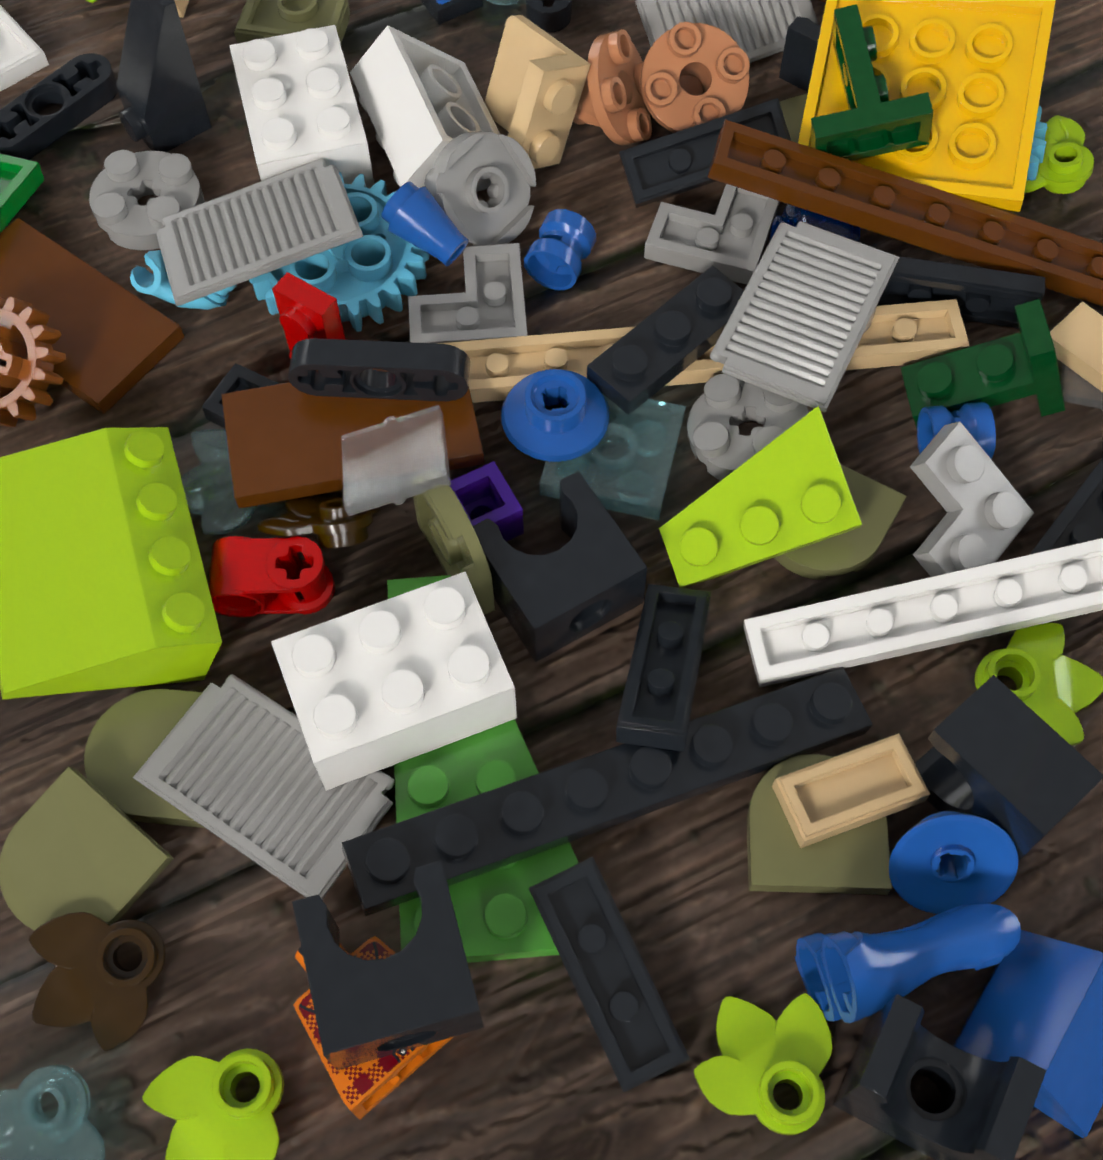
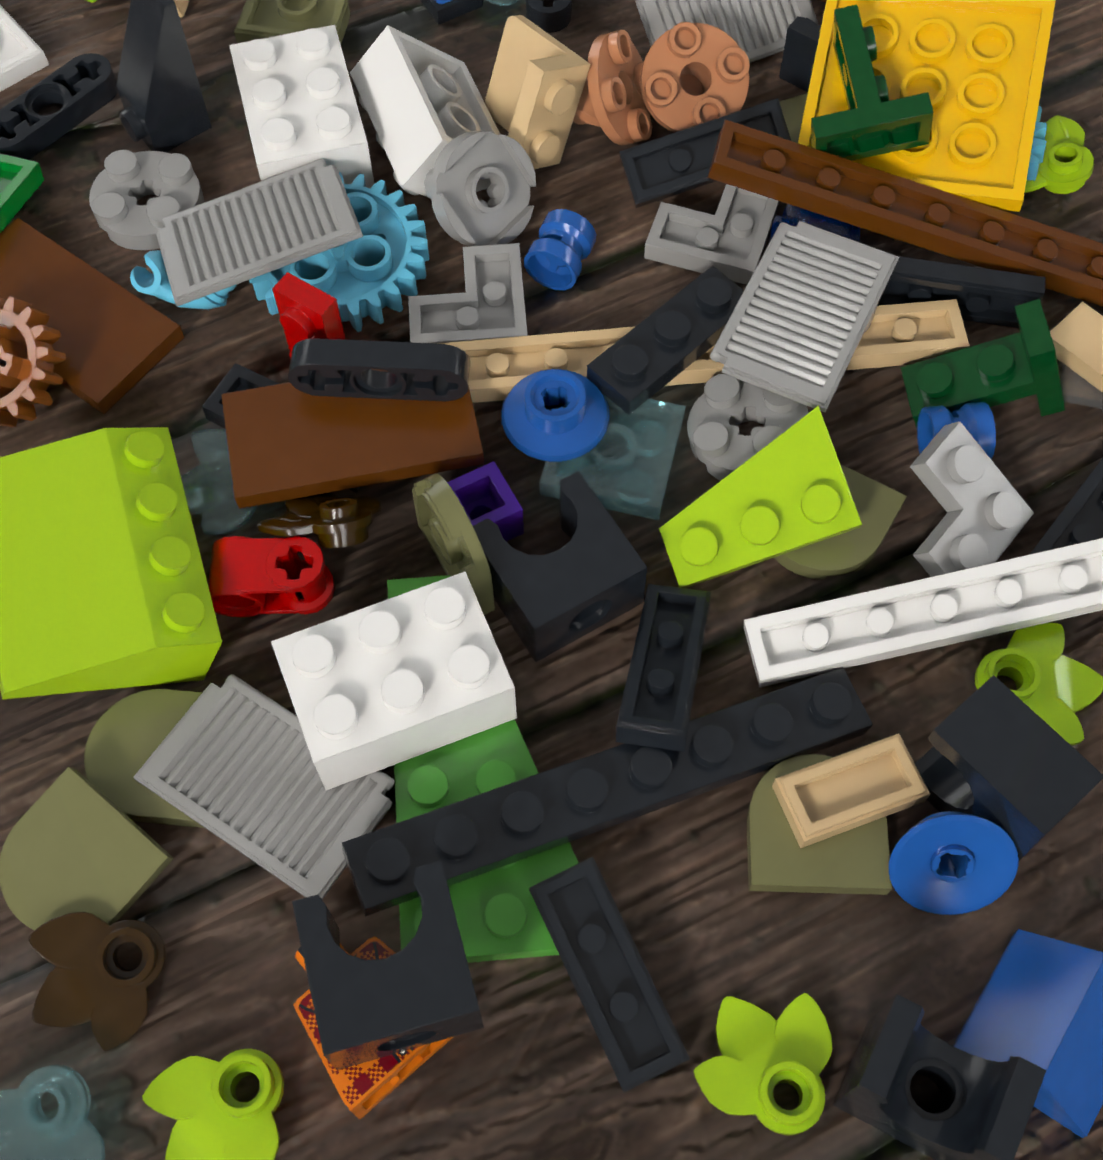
clear piece [341,405,451,516] -> none
blue cone [381,181,469,266] -> none
blue piece [795,904,1021,1023] -> none

